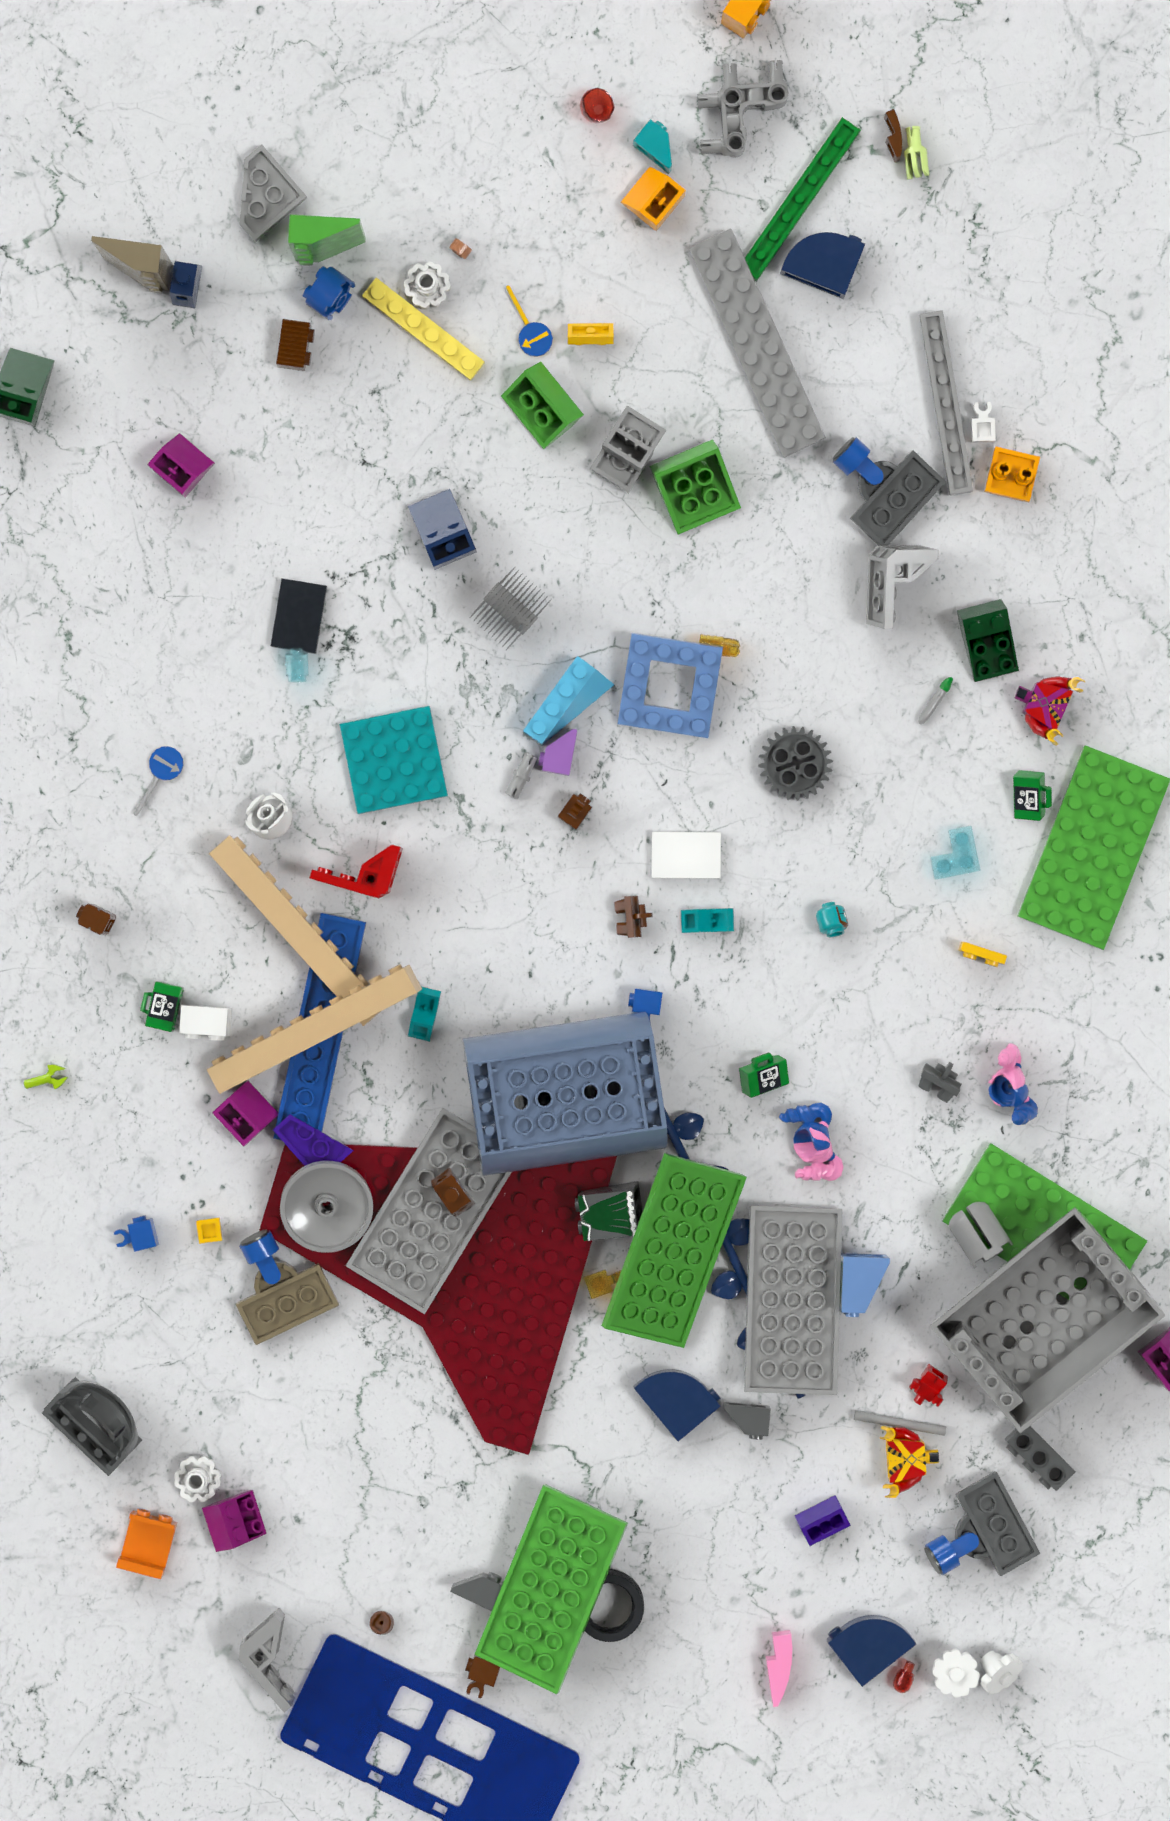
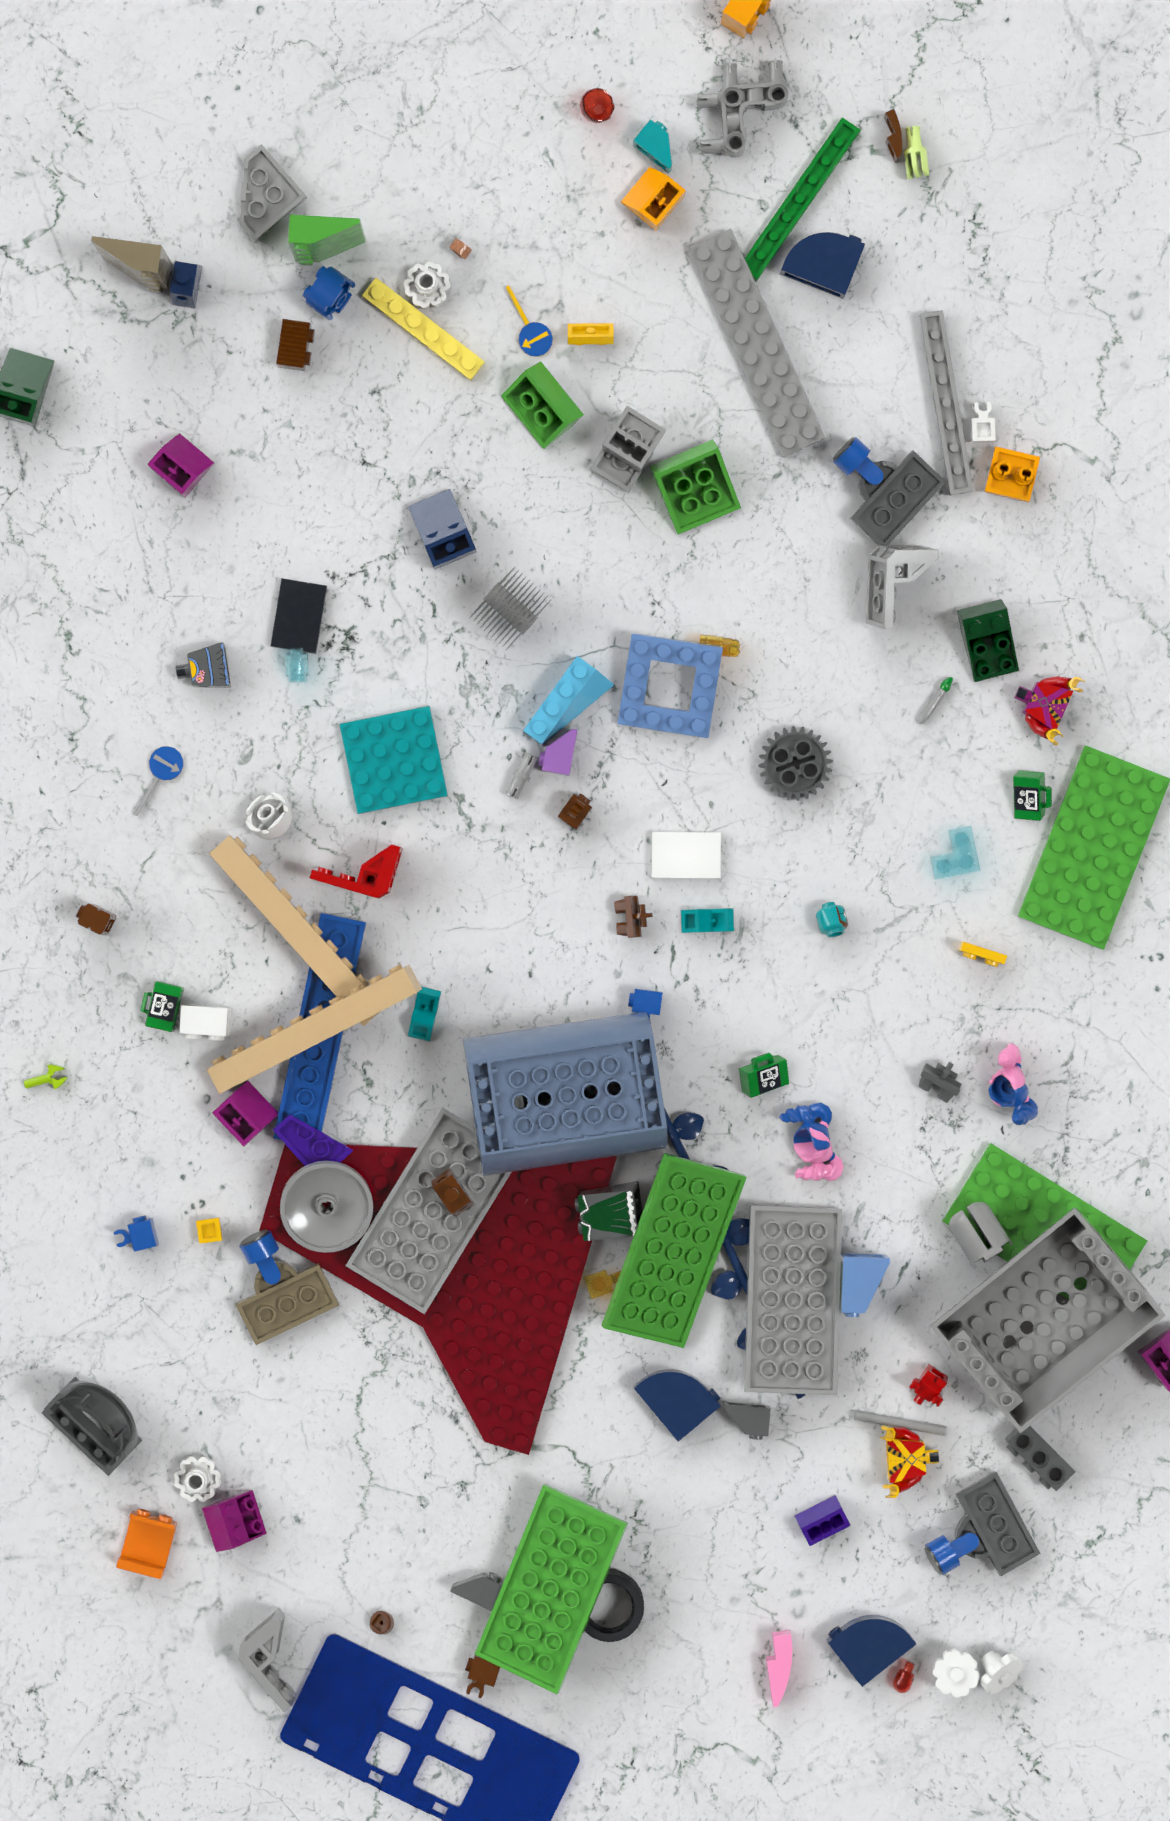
none -> dark grey torso [176,642,231,688]

